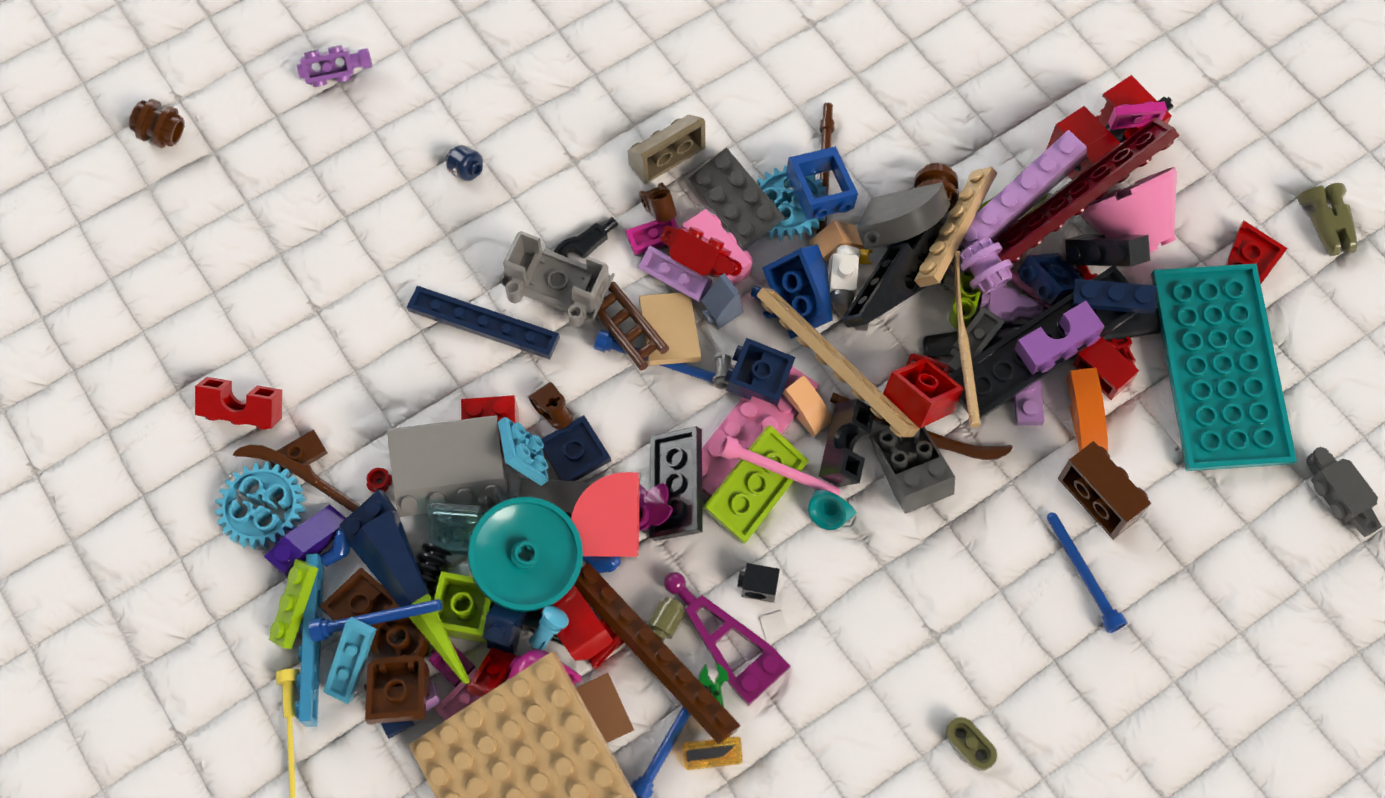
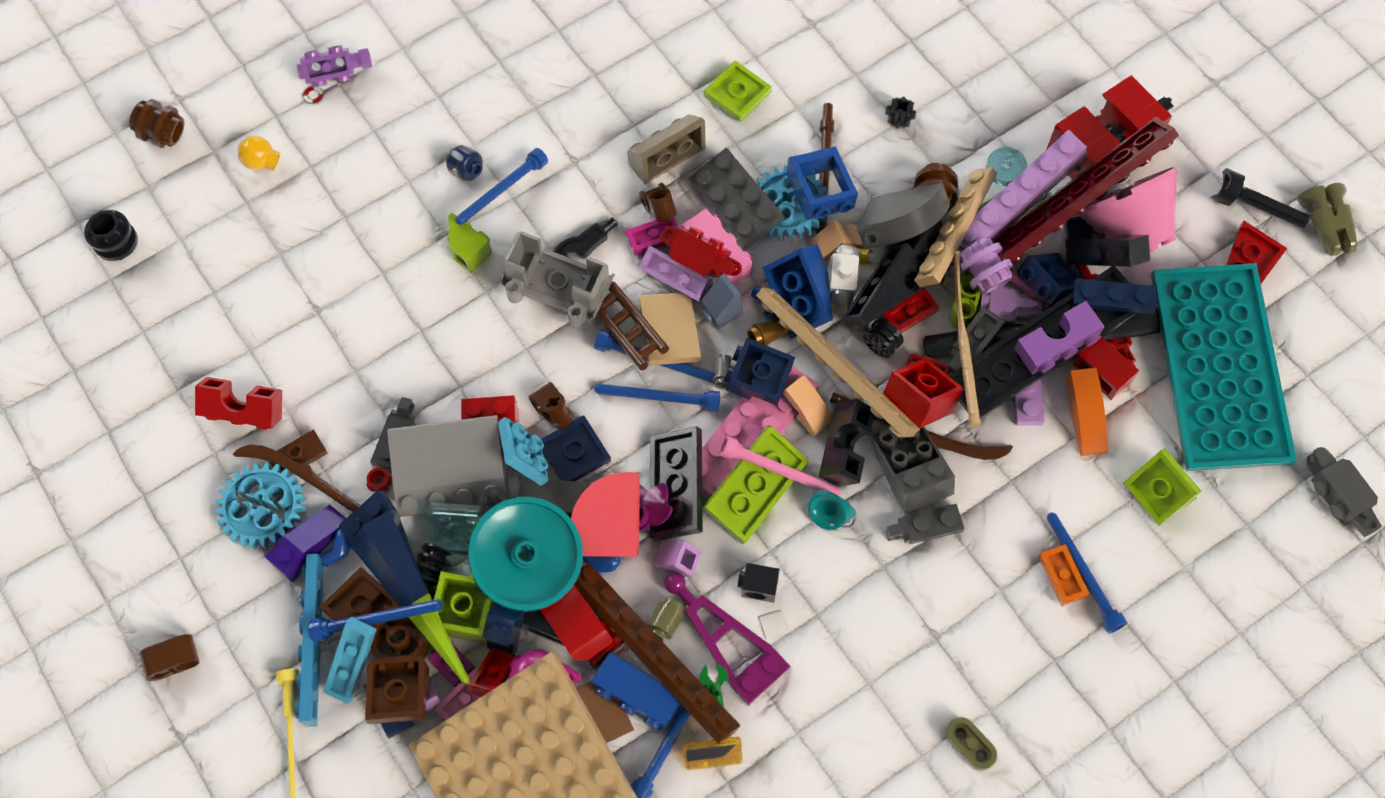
lime plate [269,559,319,650] -> none
dark blue plate [407,286,560,360] -> none
medium azure pin [529,606,569,650] -> none
reddish brown brick [1058,441,1151,540] -> none
dark pink plate [1108,101,1167,130] -> none
none -> black piece [84,210,138,261]
none -> reddish brown beam [139,634,200,681]
none -> yellow piece [238,136,281,171]
none -> sticker [303,86,324,104]
none -> dark grey hinge [370,397,415,470]
none -> lime slope [448,213,492,273]
none -> blue piece [455,148,548,225]
none -> blue brick [591,652,682,731]
none -> blue piece [594,384,720,412]
none -> lavender brick [652,540,702,578]
none -> lime plate [704,60,772,123]
none -> pearl gold cone [747,320,788,346]
none -> black wheel [862,318,904,359]
none -> red plate [881,288,940,333]
none -> black gear [885,96,917,129]
none -> dark grey hinge [886,504,965,544]
none -> clear light blue piece [986,147,1027,186]
none -> orange plate [1038,544,1090,606]
none -> dark blue tile [1064,216,1094,239]
none -> lime bracket [1124,449,1202,525]
none -> black piece [1210,168,1310,229]

